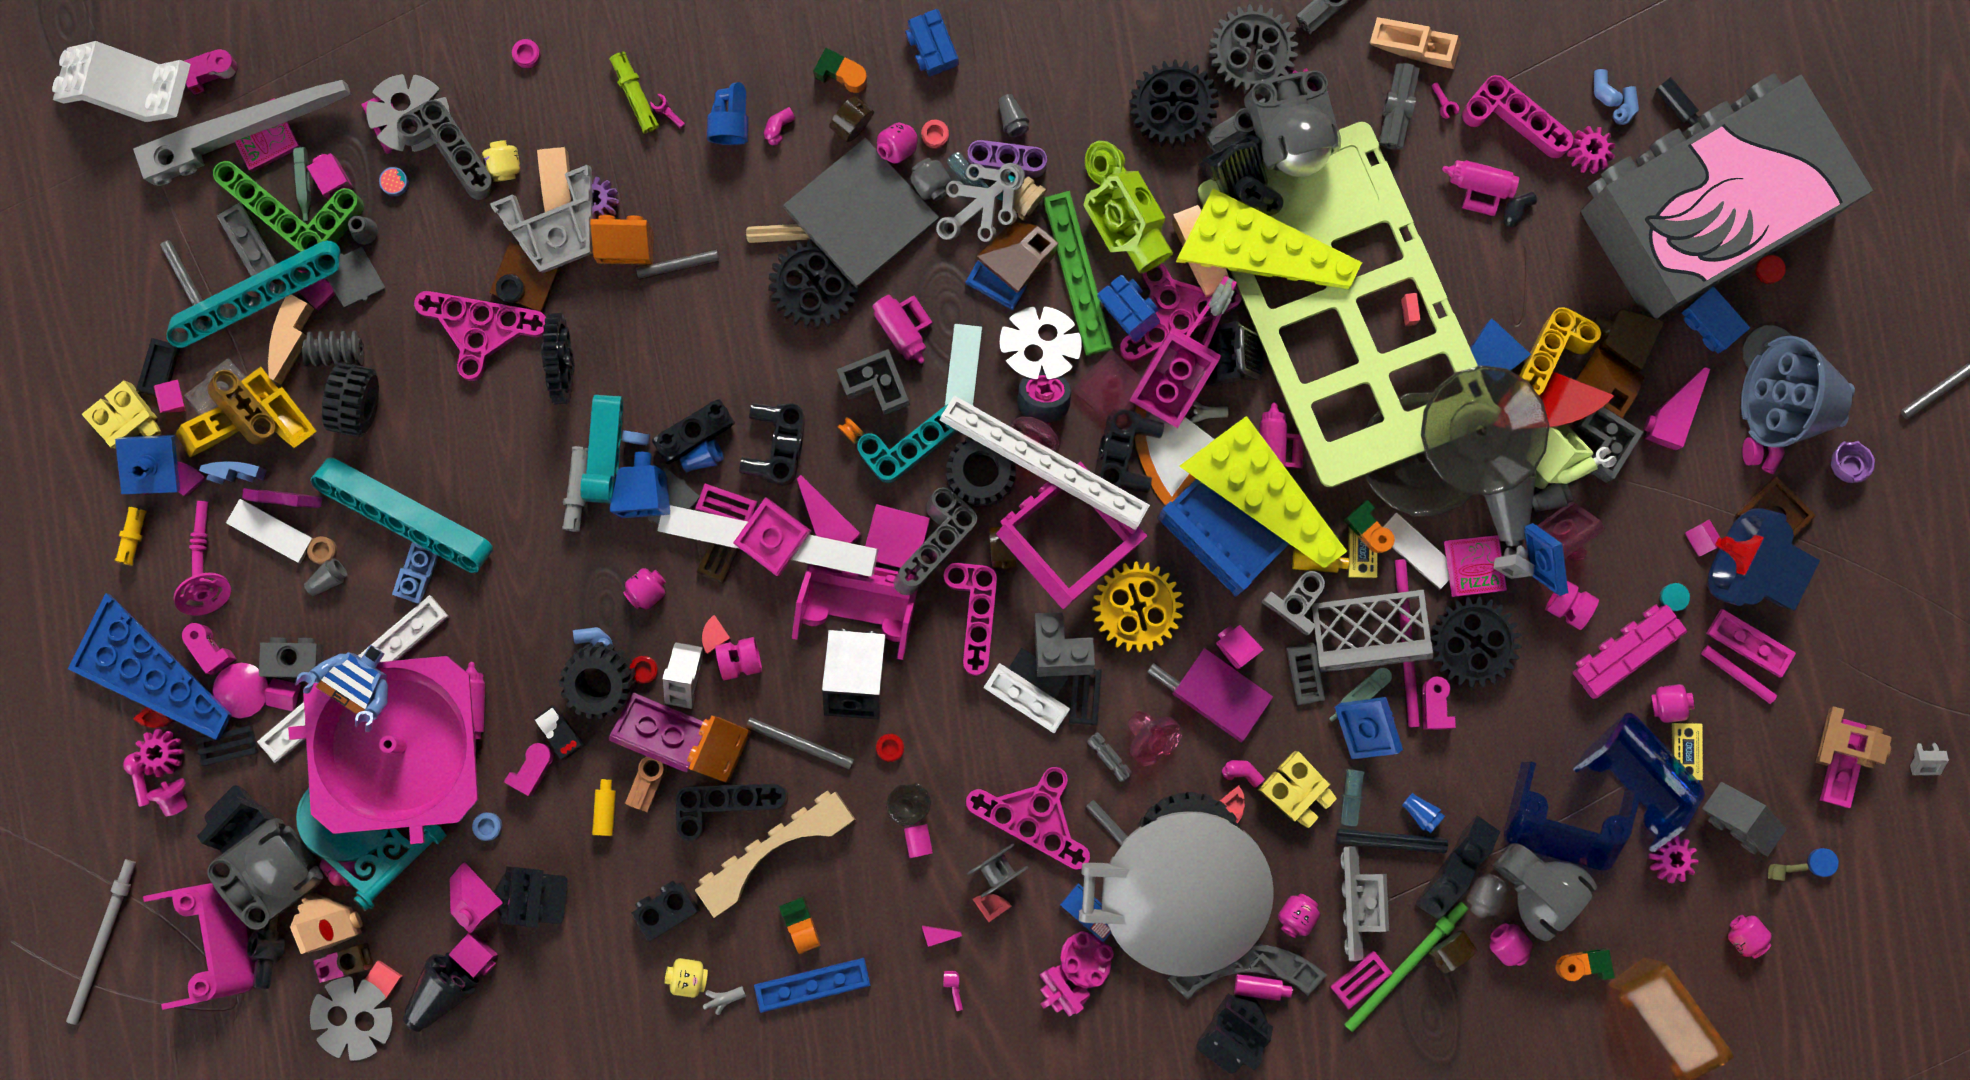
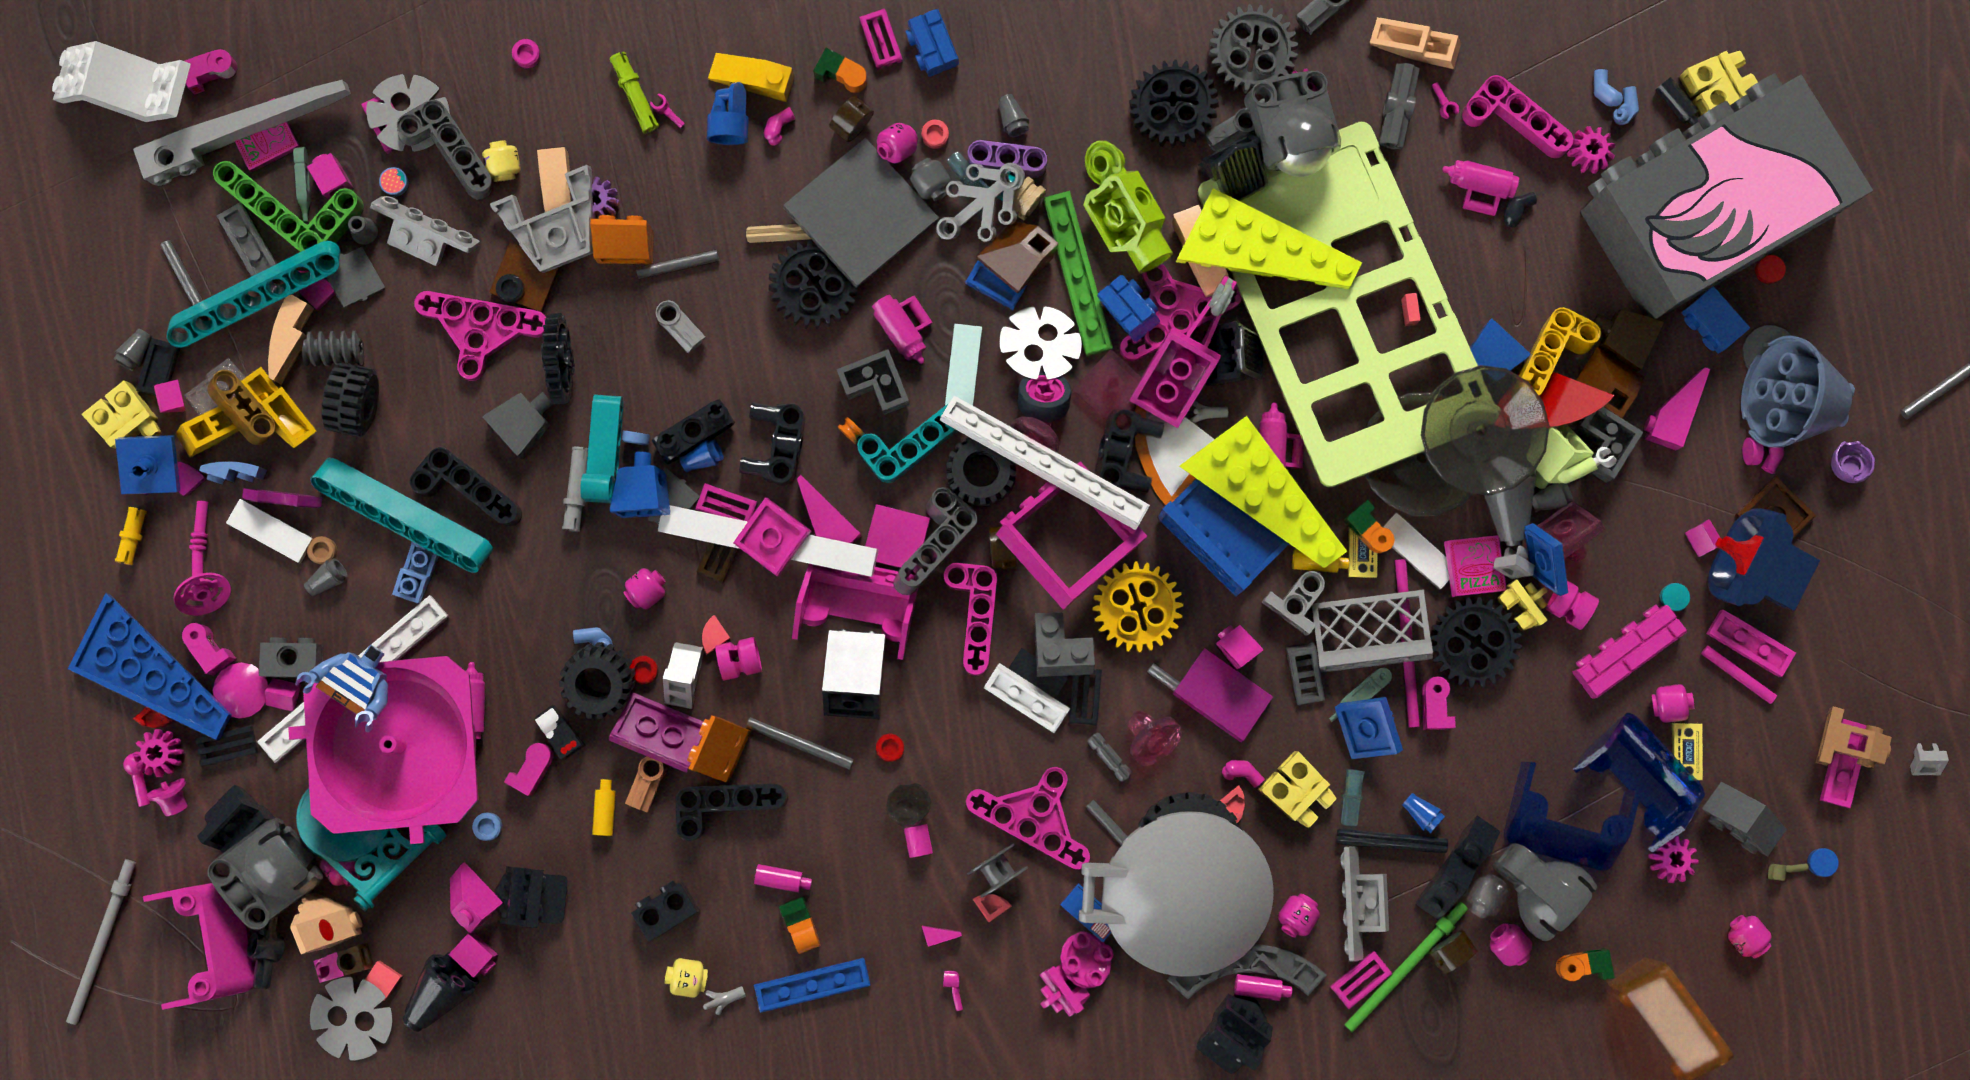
tan arch [695,791,856,918] -> none
black beam [1235,176,1284,216] -> none
none -> dark grey cone [113,328,152,371]
none -> light grey bracket [370,196,480,266]
none -> black beam [410,447,522,526]
none -> dark grey torso [483,392,554,459]
none -> light grey piece [656,300,706,354]
none -> yellow slope [708,53,795,102]
none -> dark pink cylinder [754,864,812,893]
none -> dark pink tile [859,9,903,70]
none -> light yellow hips [1497,580,1548,631]
none -> light yellow hips [1679,51,1758,116]

